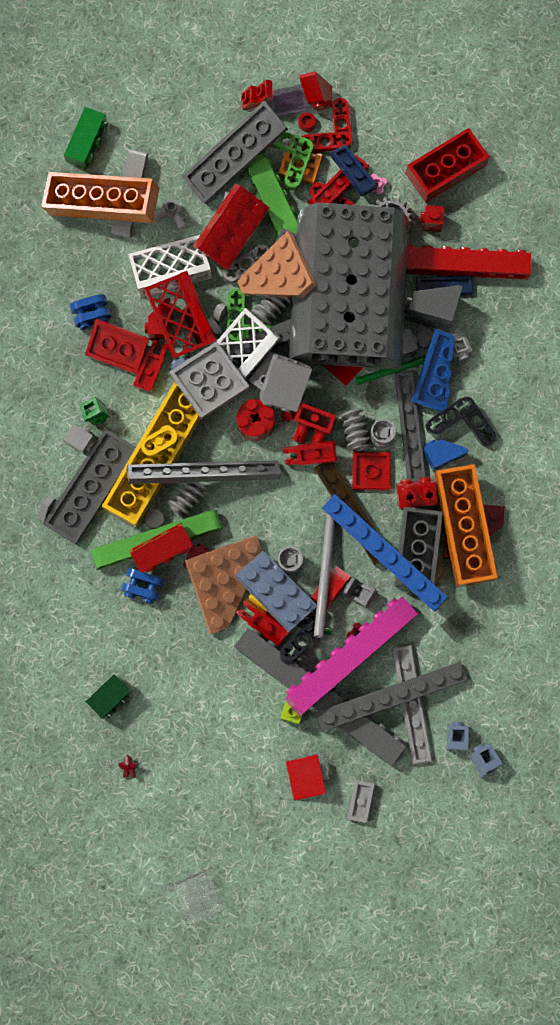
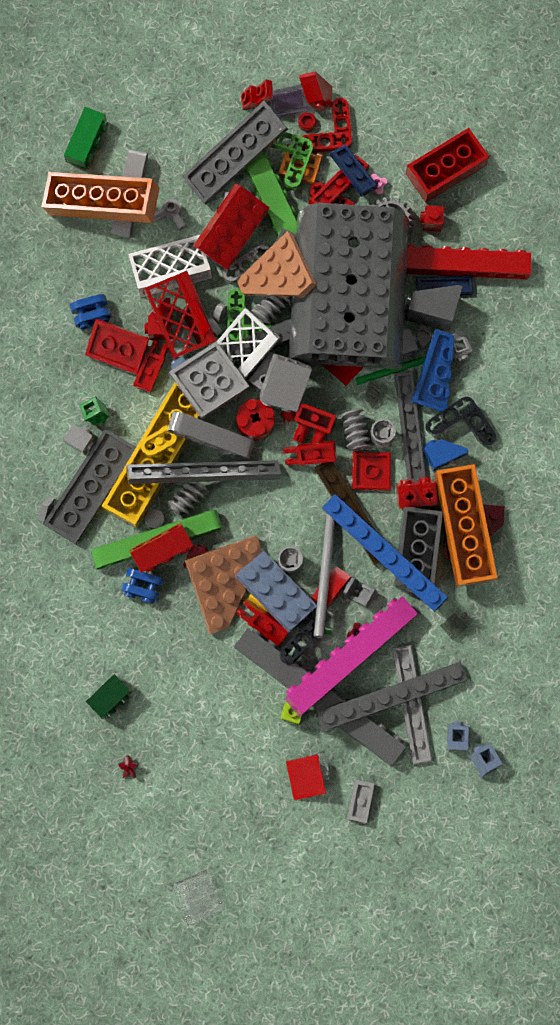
none -> light grey beam [168,412,254,460]

